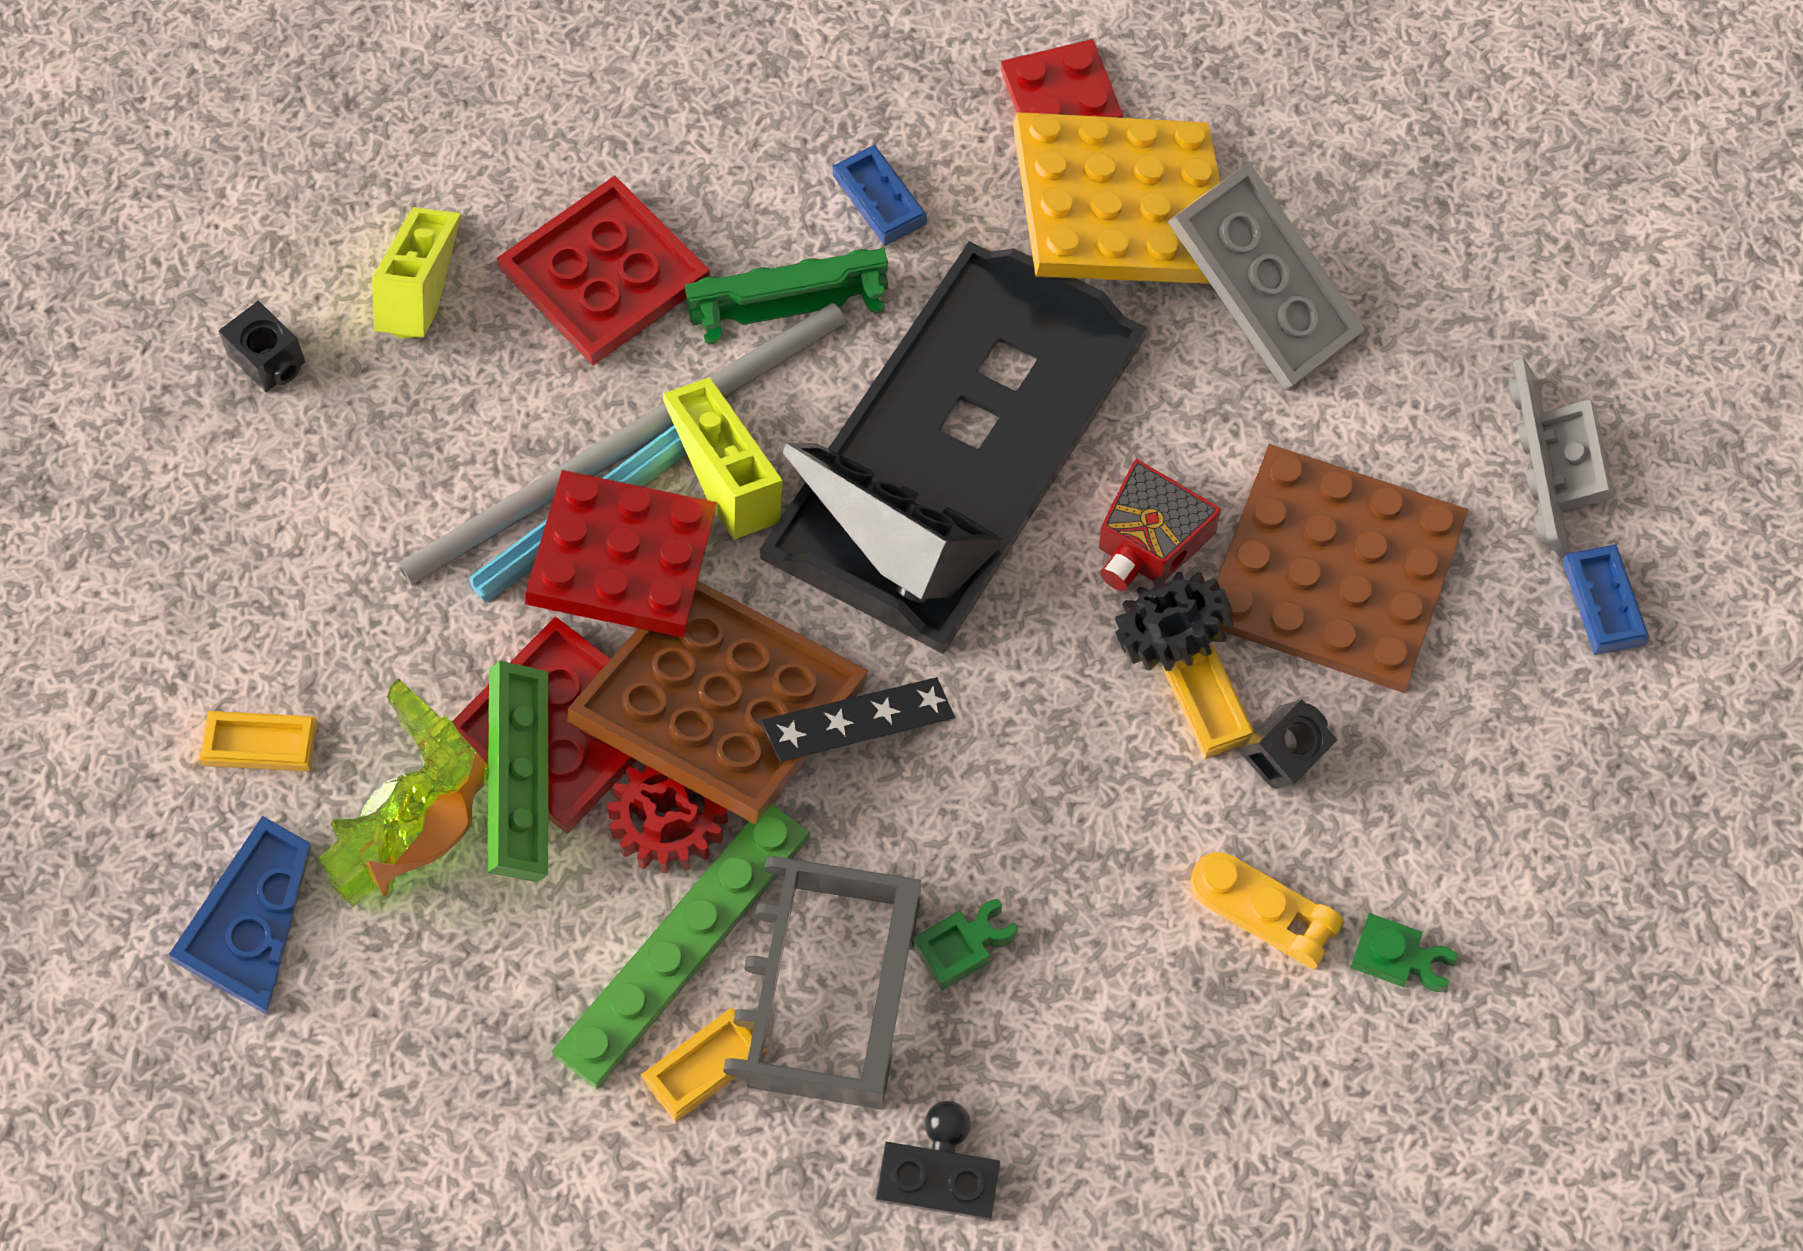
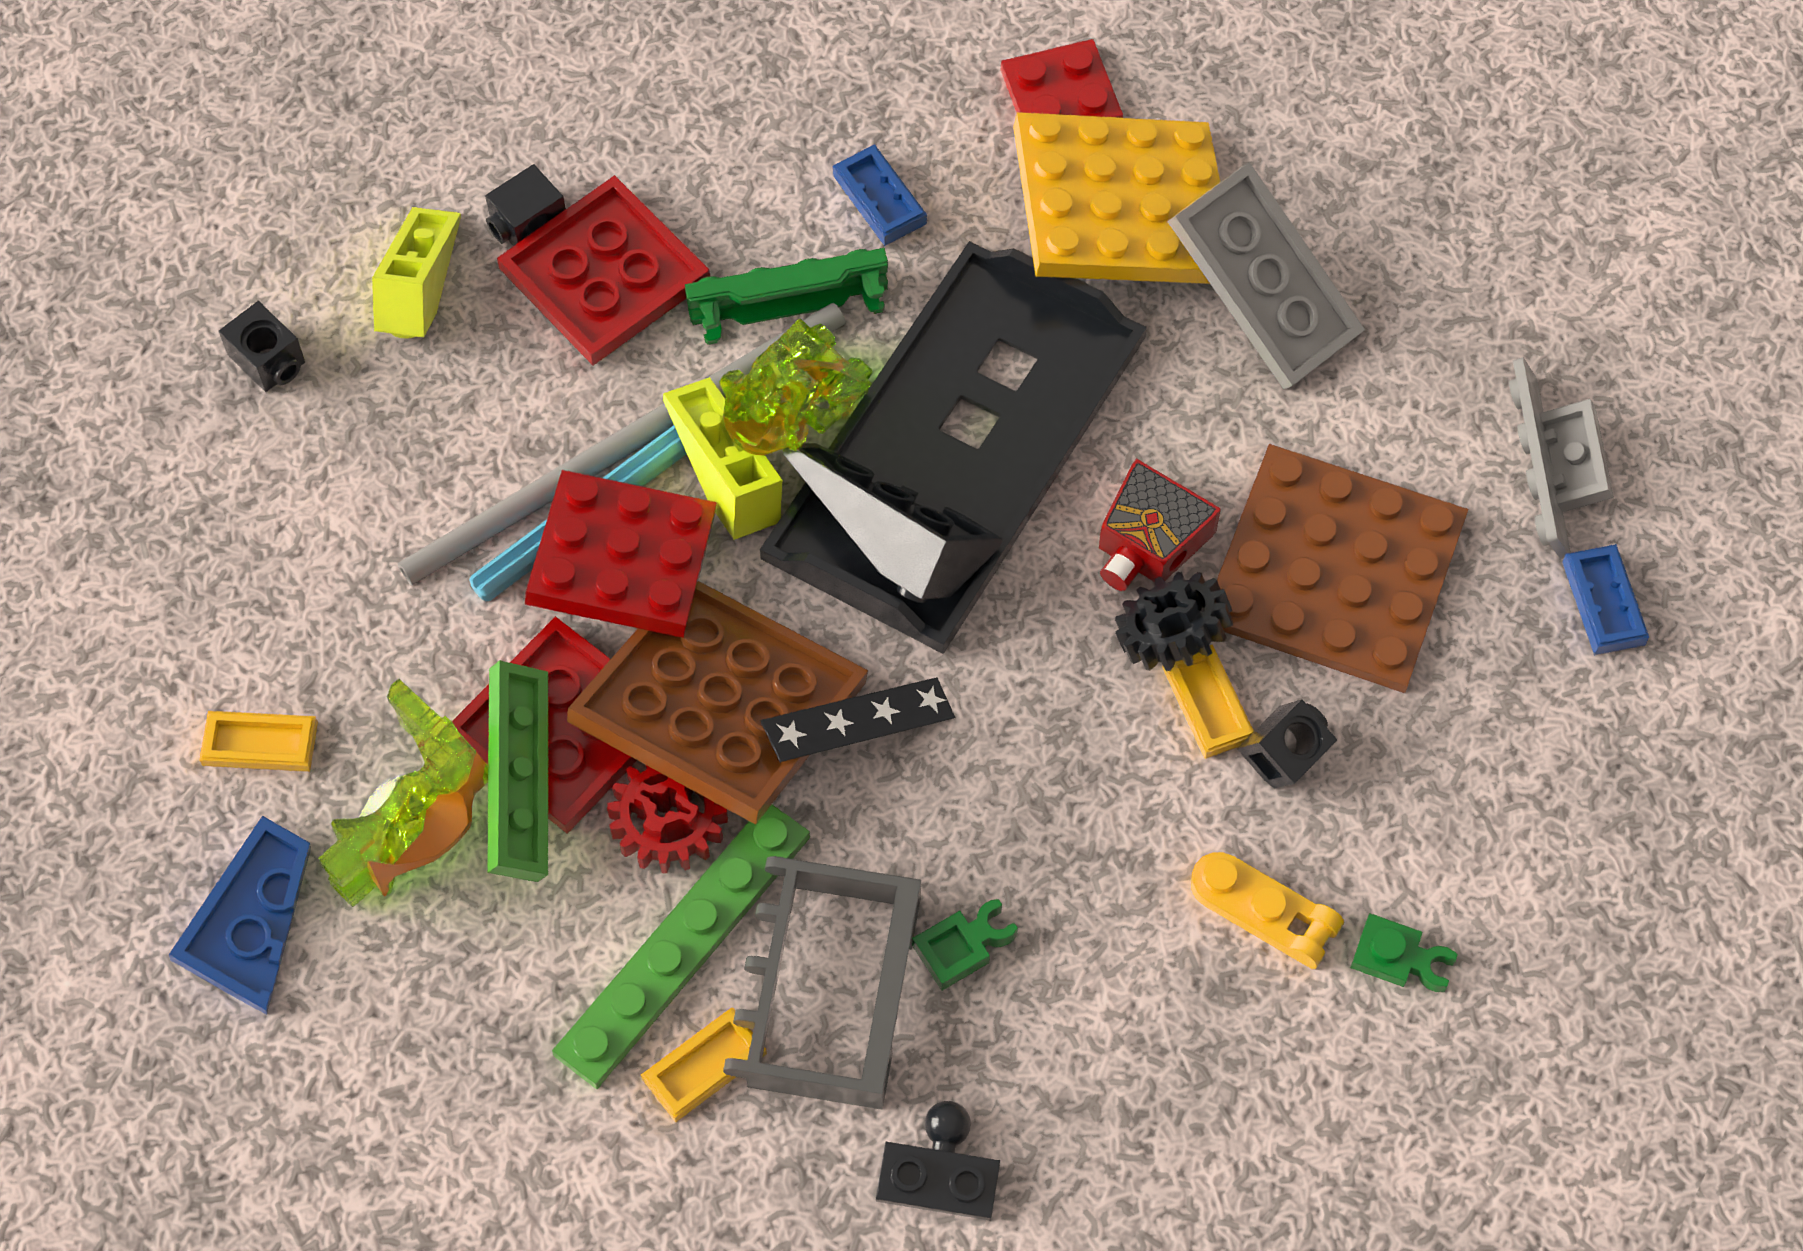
none -> black brick [485,164,566,246]
none -> clear neon green hips [719,318,872,456]

